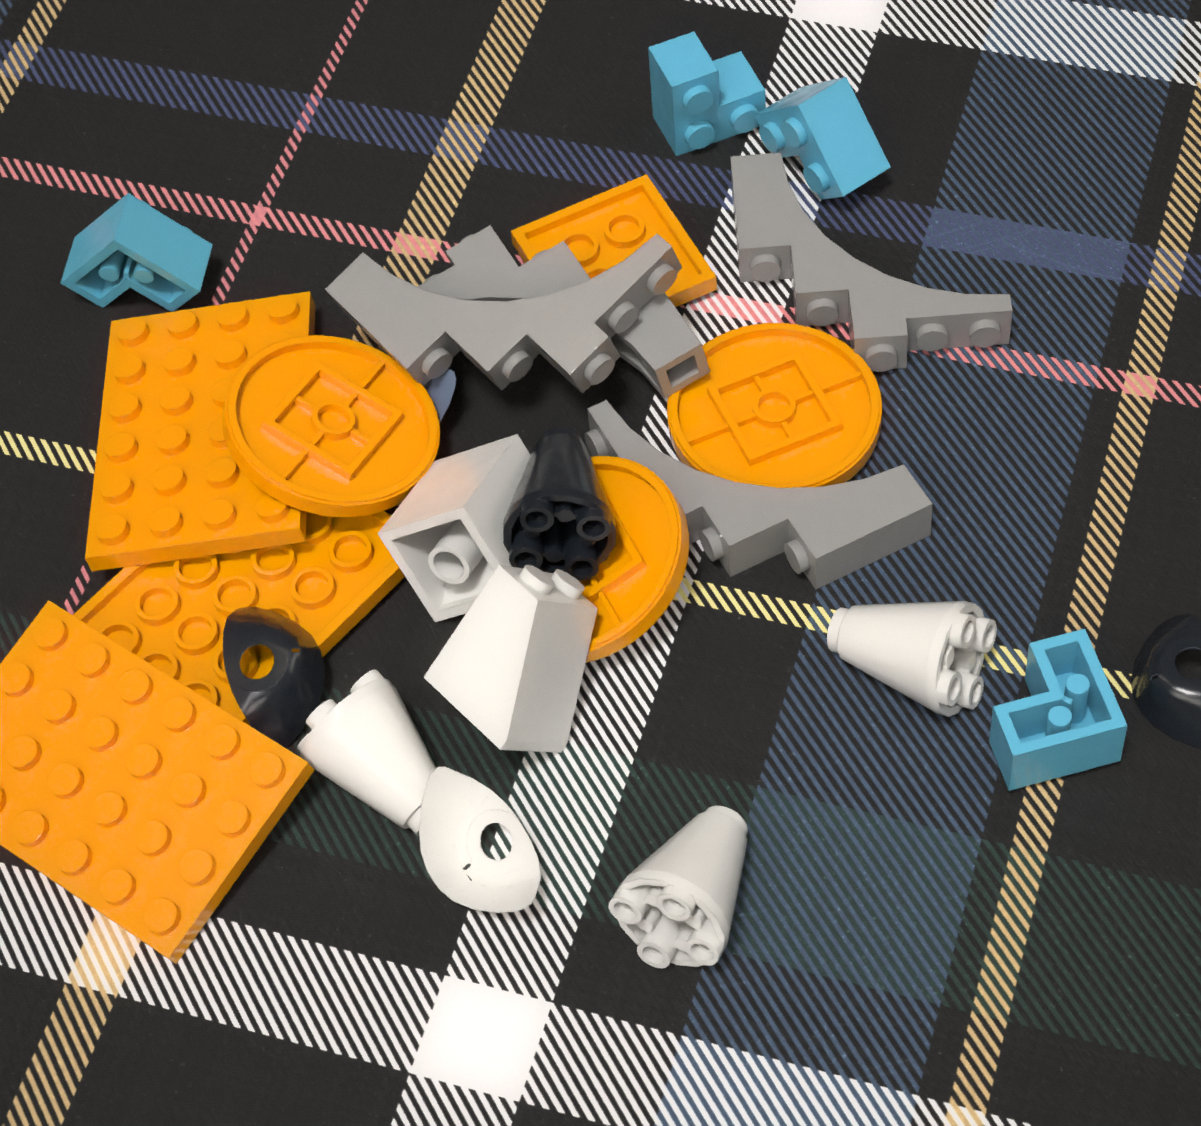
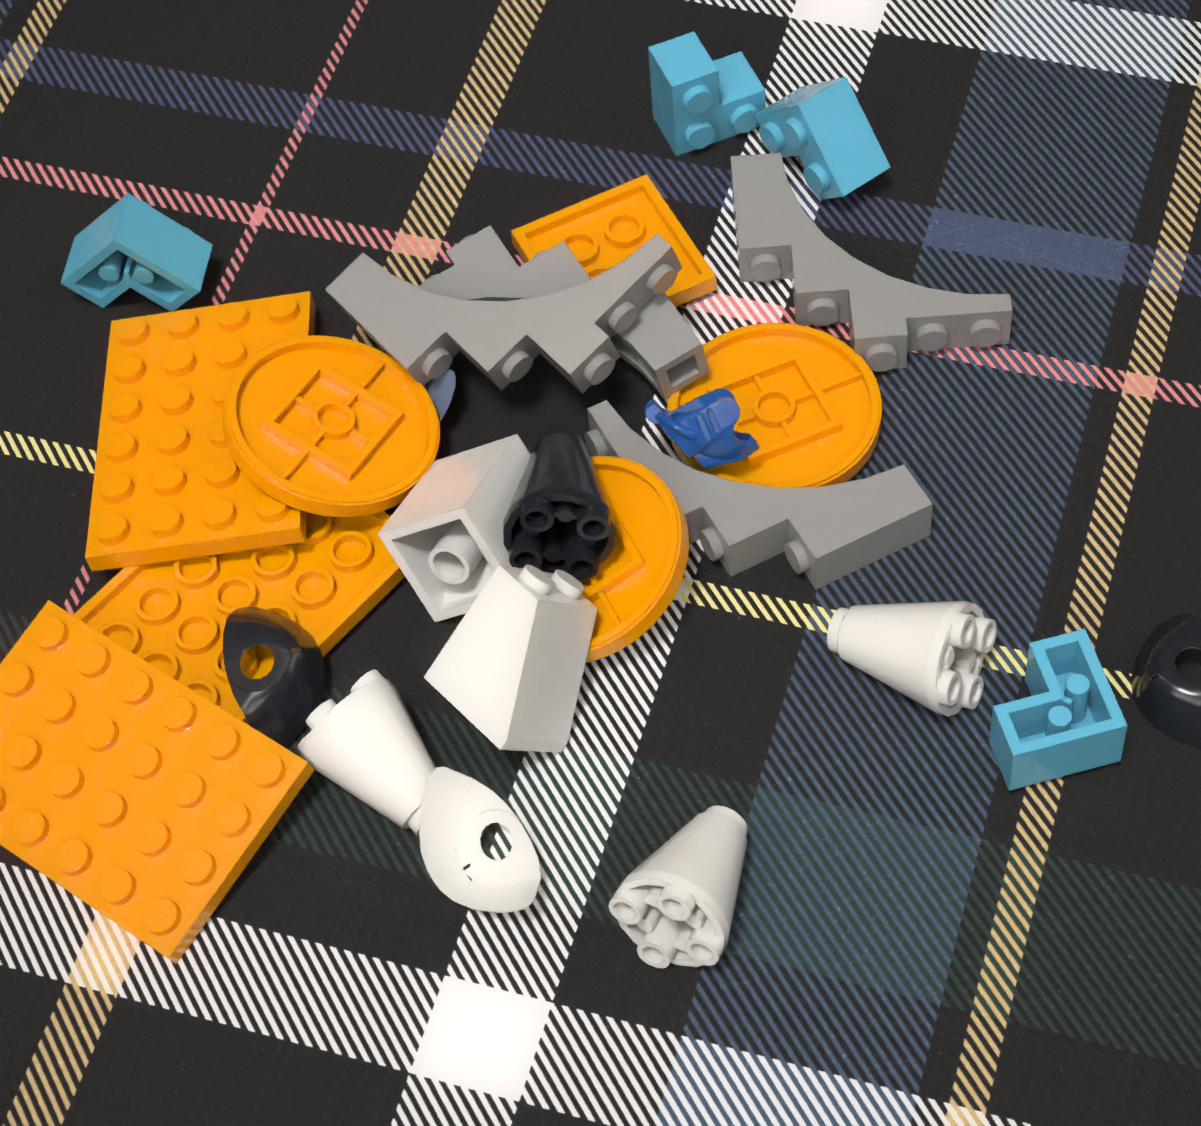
none -> blue helmet [644,388,760,469]

